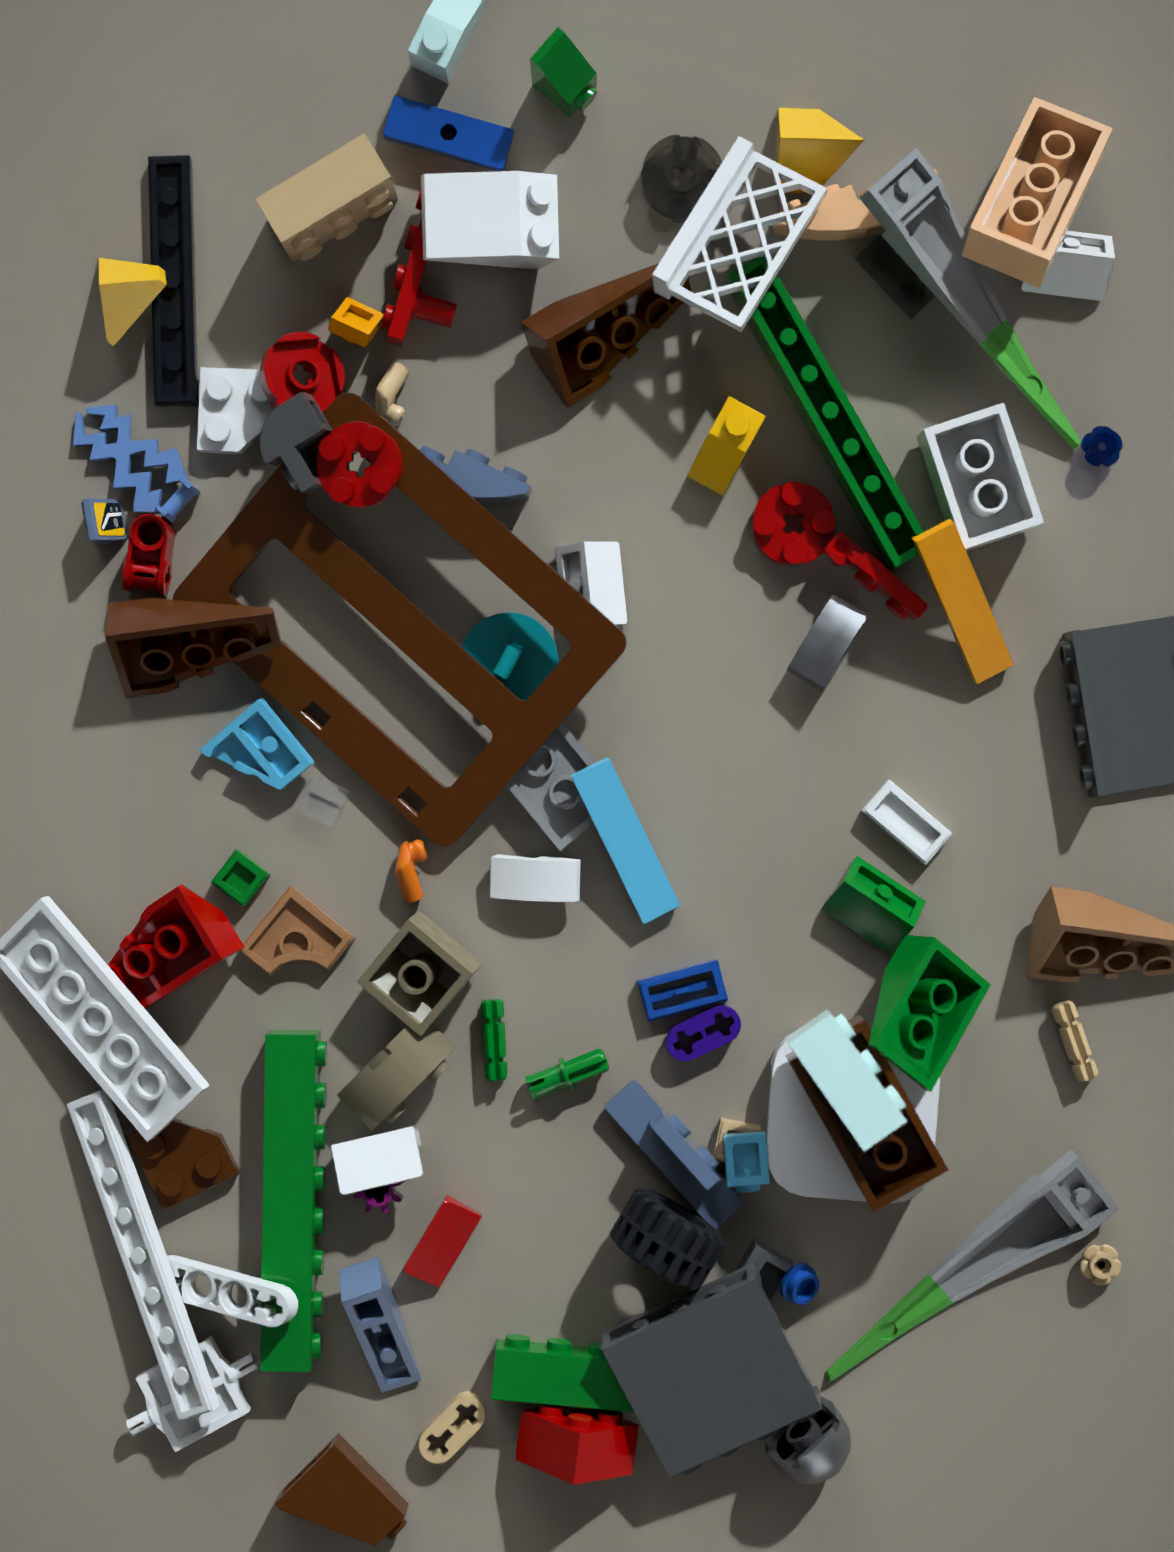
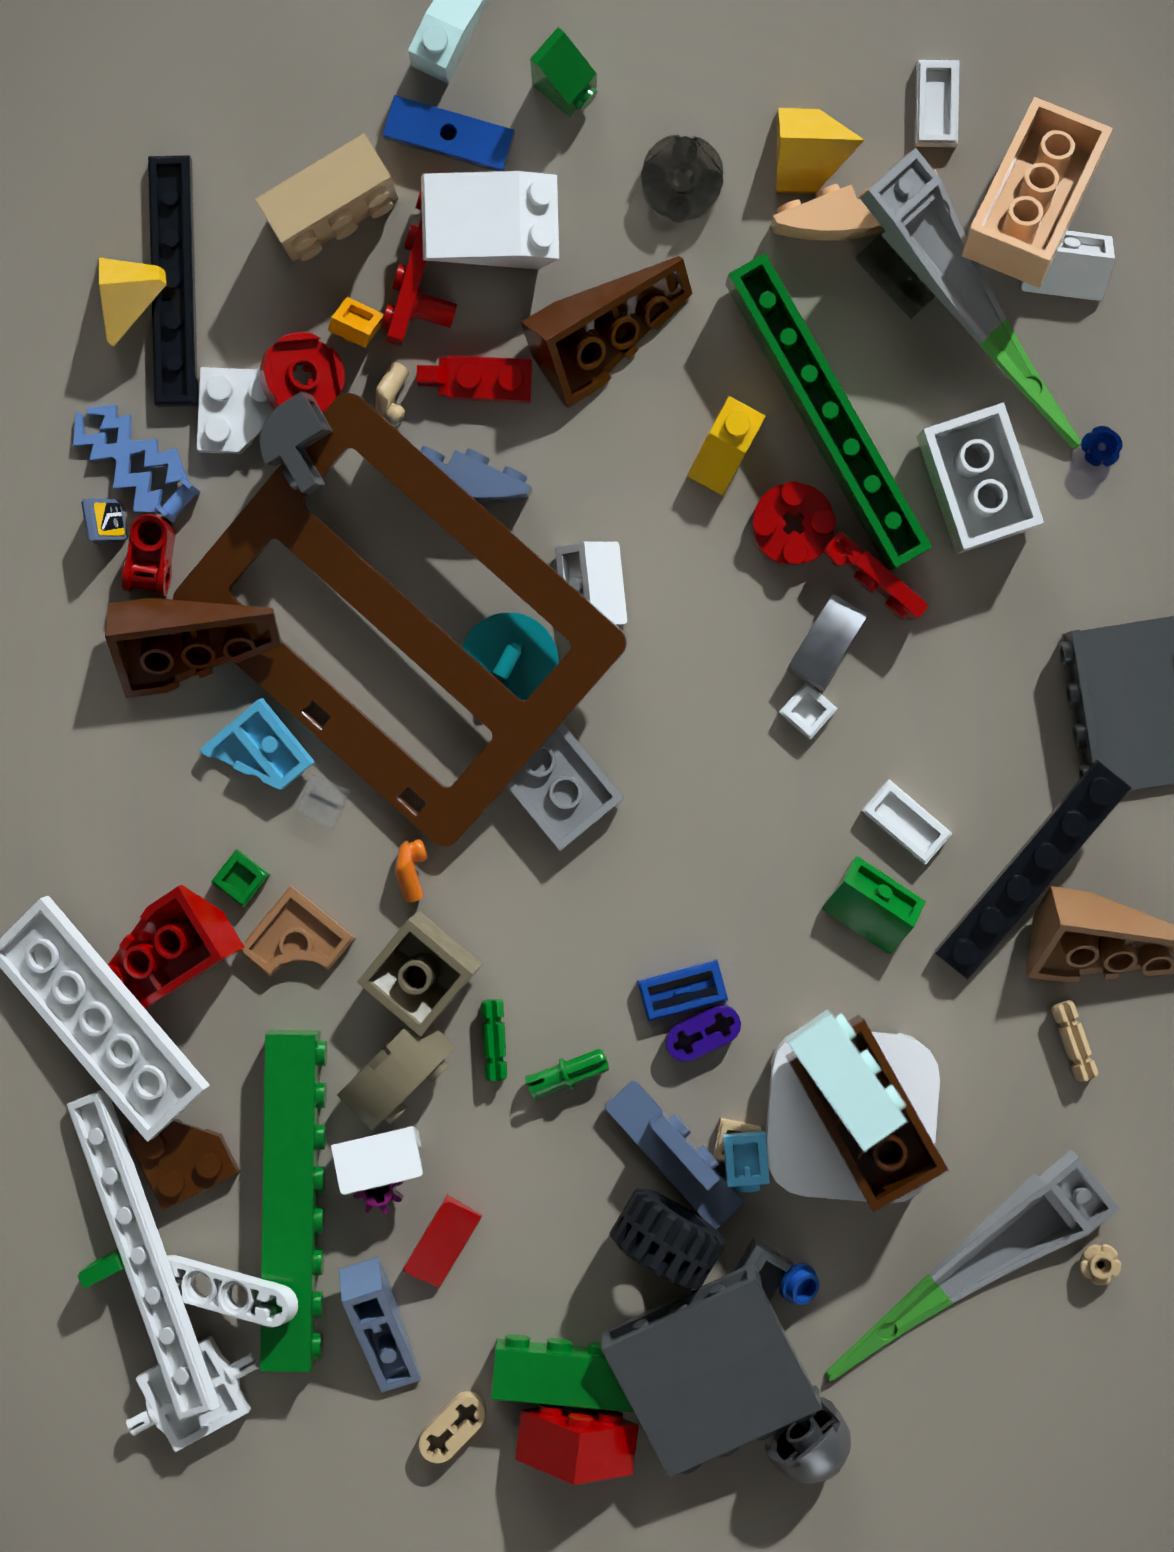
reddish brown slope [275,1433,409,1546] -> none
red plate [316,422,403,508] -> none
white slope [490,854,581,902] -> none
medium azure tile [570,757,681,924] -> none
white fence [652,136,827,332] -> none
green slope [869,935,991,1092] -> none
light orange tile [912,519,1014,684] -> none
none -> green tile [77,1249,124,1289]
none -> red hinge [416,356,533,403]
none -> white tile [778,682,838,740]
none -> white tile [914,60,959,147]
none -> black plate [935,759,1131,979]

